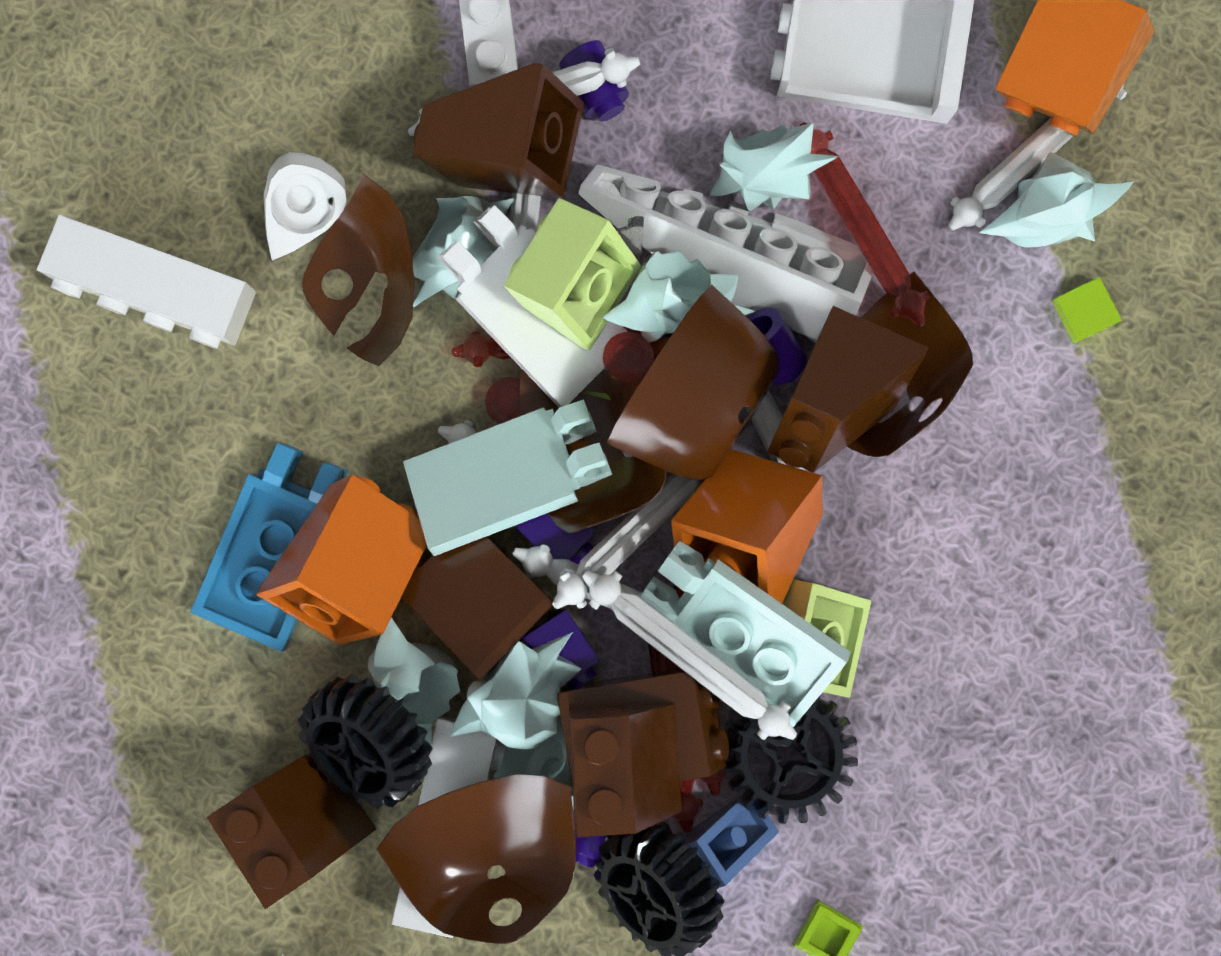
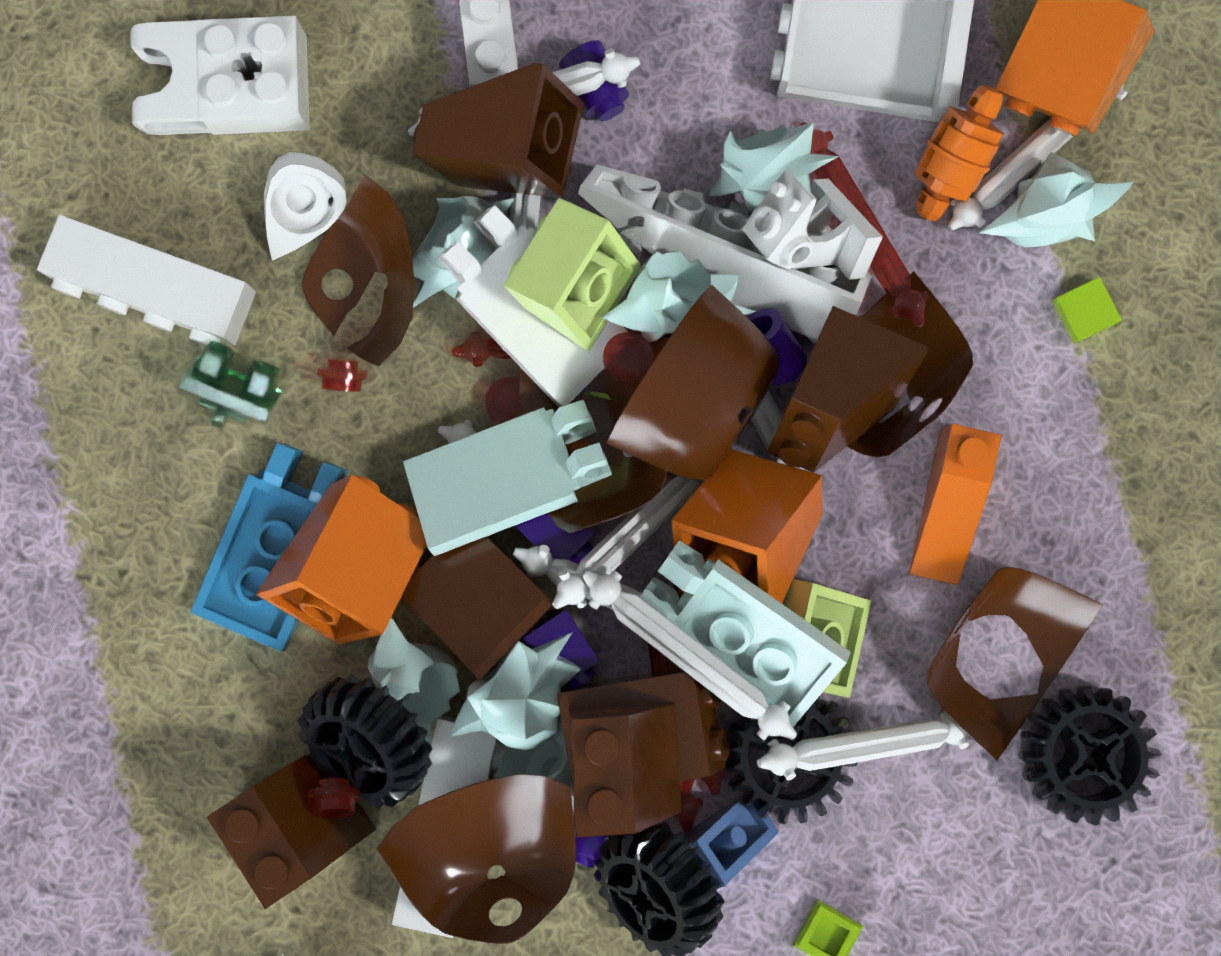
none -> white brick [130,16,310,135]
none -> clear green hips [179,341,282,430]
none -> clear red plate [307,778,360,819]
none -> clear red plate [317,358,368,392]
none -> white tile [742,169,883,280]
none -> white wheel [757,711,969,780]
none -> orange slope [909,423,1002,585]
none -> orange piece [914,84,1004,222]
none -> reddish brown piece [927,567,1104,760]
none -> black gear [1018,685,1162,825]

